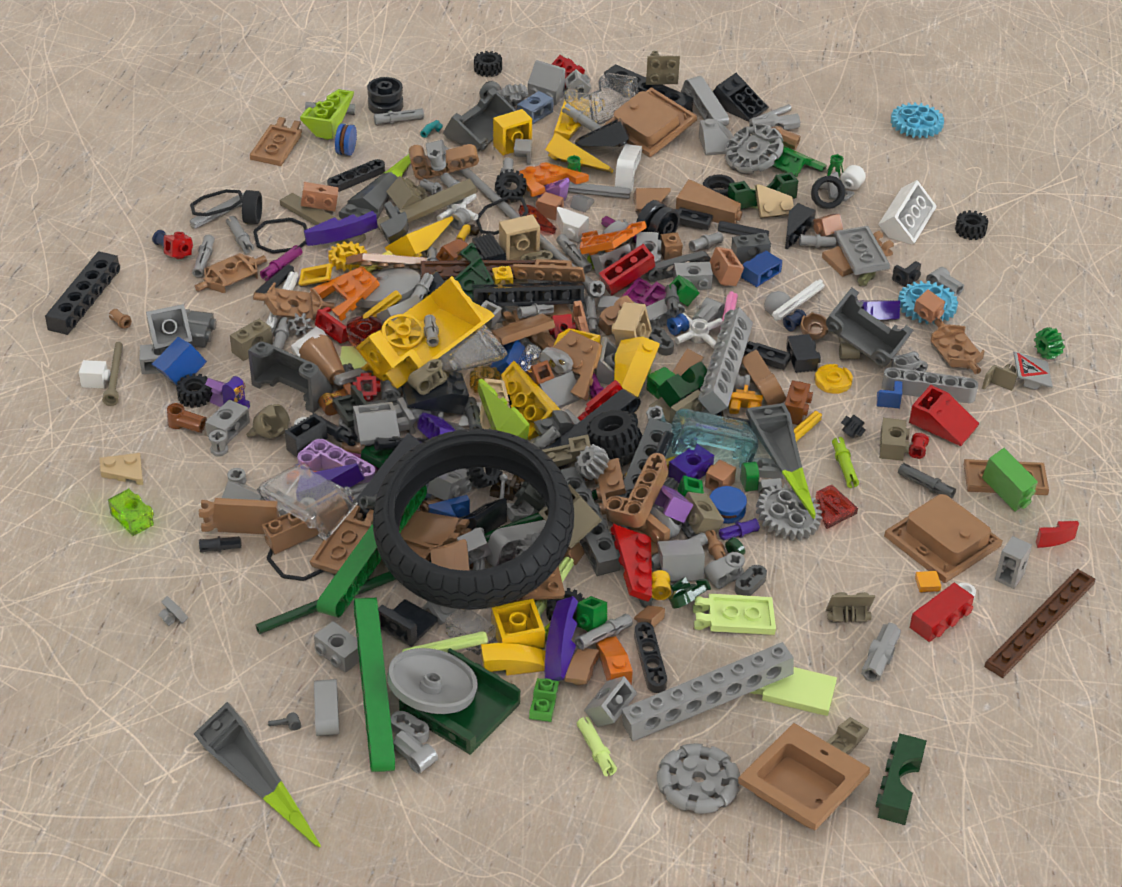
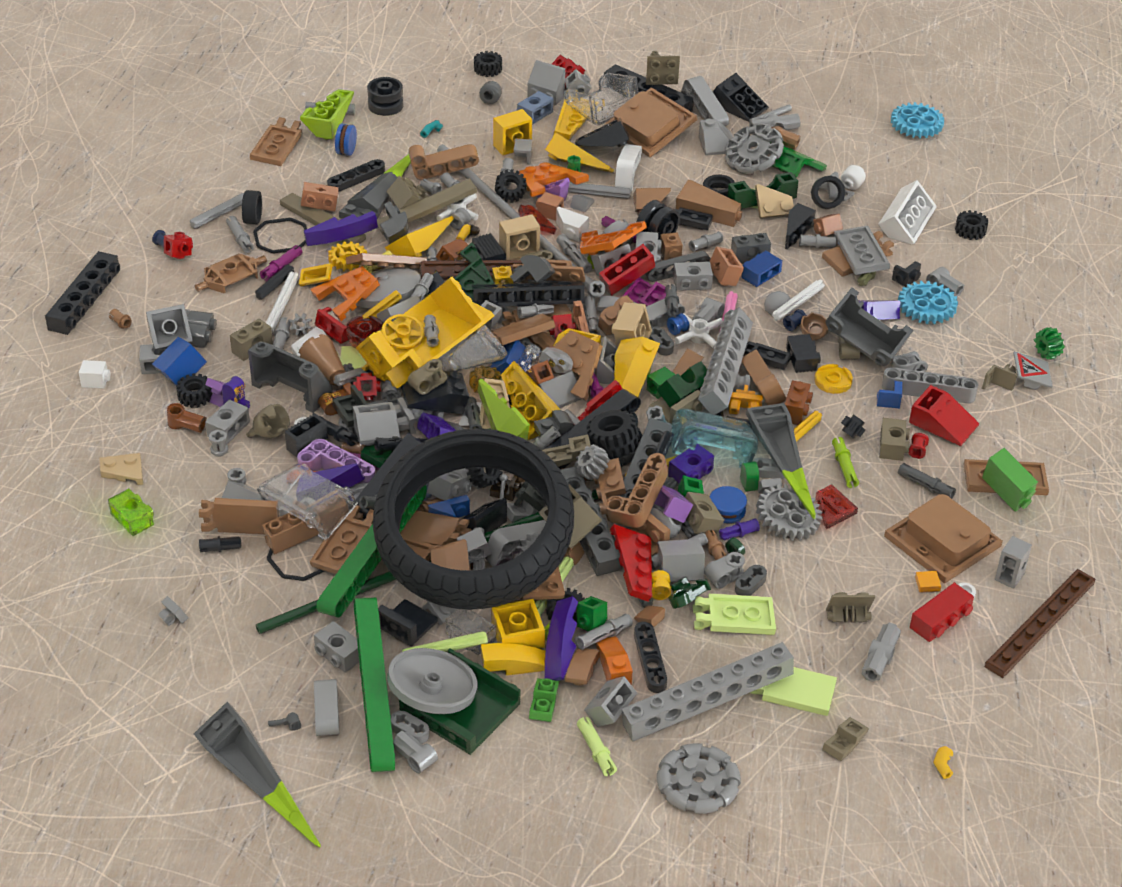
dark tan piece [102,342,123,406] -> none
black piece [190,189,243,216] -> none
light grey pin [192,235,215,278] -> none
medium nougat plate [253,283,335,320] -> none
light grey pin [374,108,424,125] -> none
light grey piece [426,140,446,171] -> none
dark grey windscreen [443,88,517,151] -> none
black piece [476,196,528,235] -> none
light grey gear [497,84,529,107] -> none
light grey pin [562,103,602,131] -> none
green brick [669,275,700,306] -> none
nougat brick [705,459,736,491] -> none
black axle [718,221,769,238] -> none
medium nougat piece [738,723,870,830] -> none
green piece [827,154,844,178] -> none
dark green arch [875,733,927,825] -> none
nougat brick [914,289,945,323] -> none
medium nougat plate [931,318,985,374] -> none
red slope [1036,521,1079,548] -> none
none -> dark grey brick [510,255,556,283]
none -> yellow arm [933,746,953,779]

